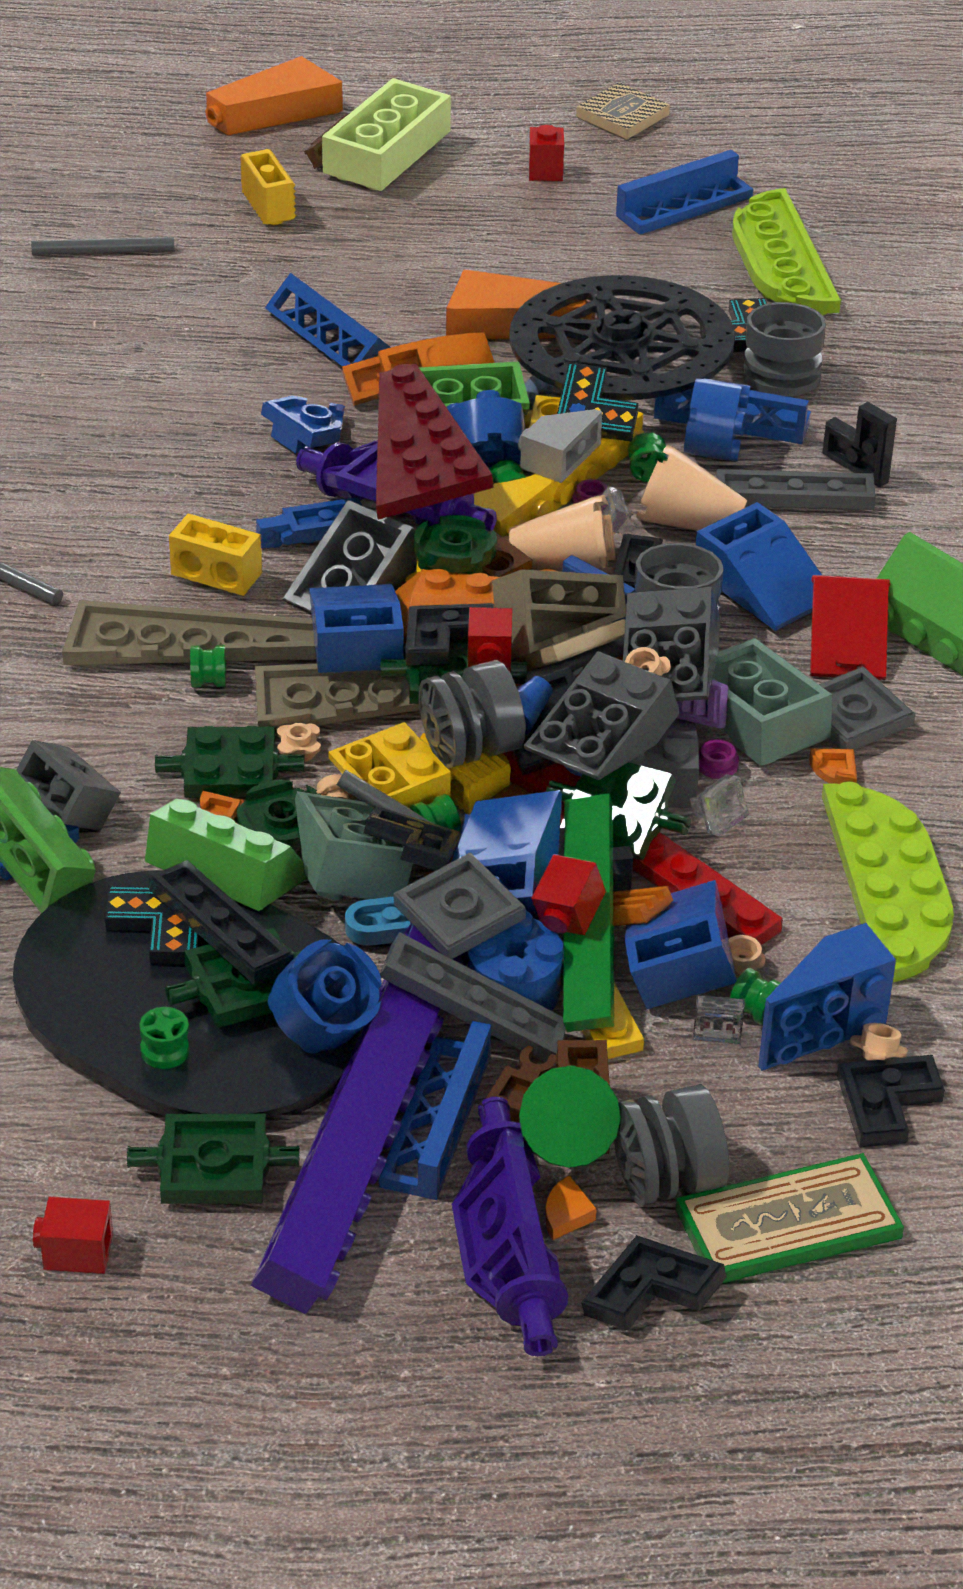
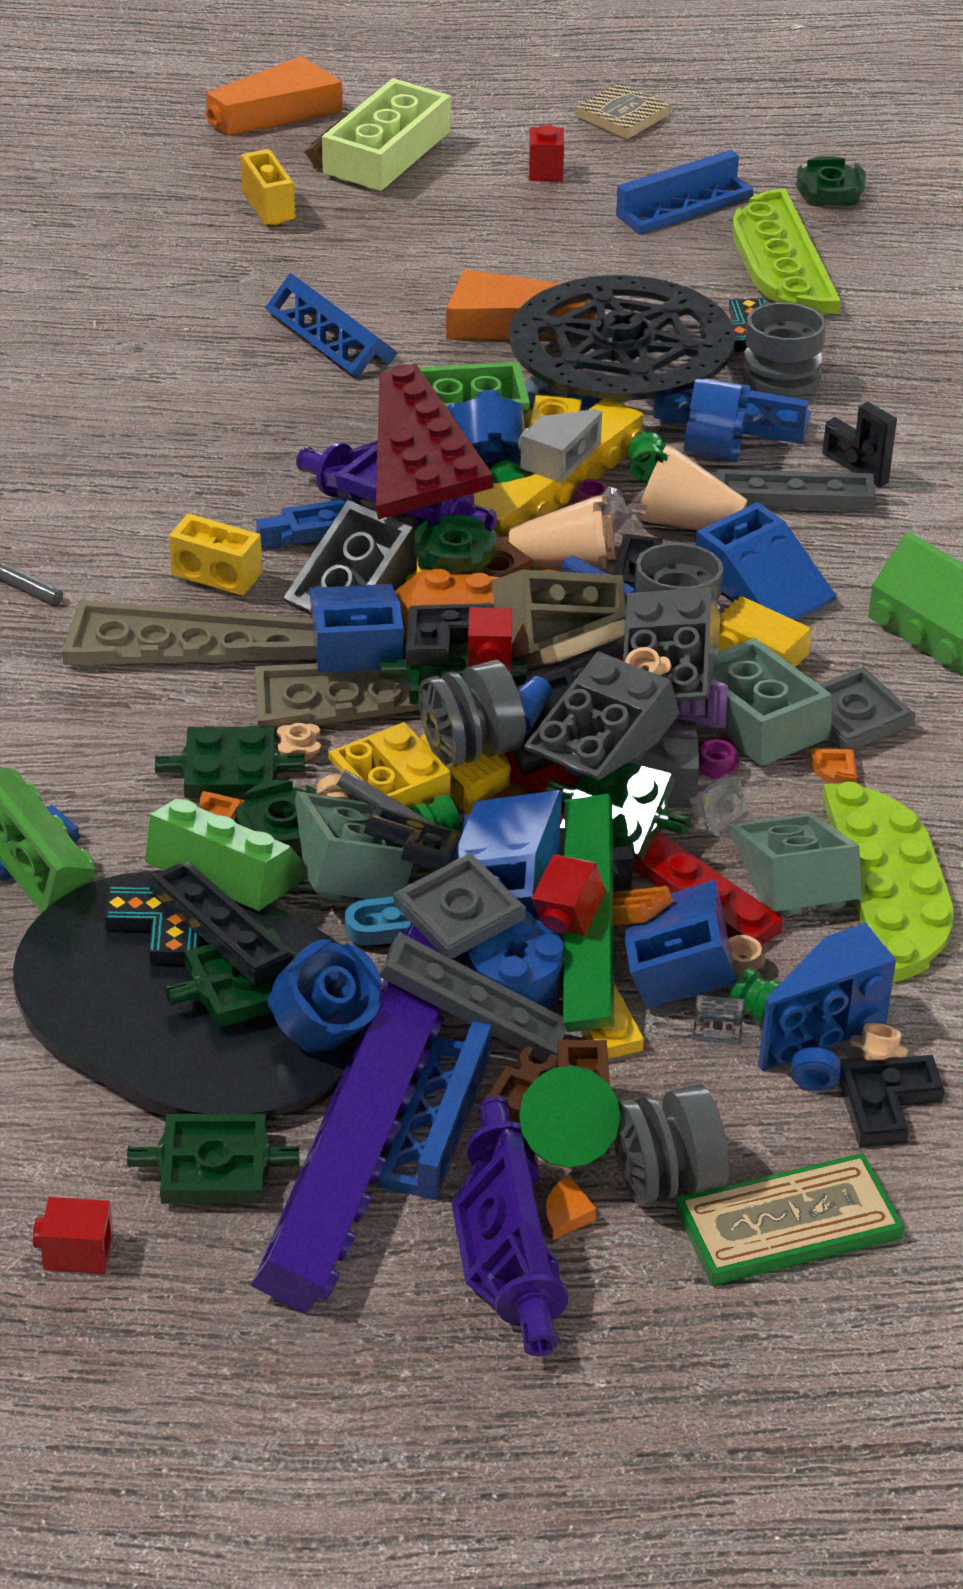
dark grey brick [16,740,121,830] -> none
dark grey bar [31,237,175,255] -> none
green wheel [139,1007,189,1069] -> none
green wheel [190,645,226,688] -> none
blue plate [261,395,345,453] -> none
orange slope [342,332,495,406] -> none
black tile [557,362,639,442] -> none
black tile [581,1235,726,1331] -> none
red container [810,575,890,680] -> none
none -> yellow brick [719,596,812,667]
none -> sand green slope [729,813,862,915]
none -> blue tile [791,1048,841,1091]
none -> dark green plate [796,156,866,207]

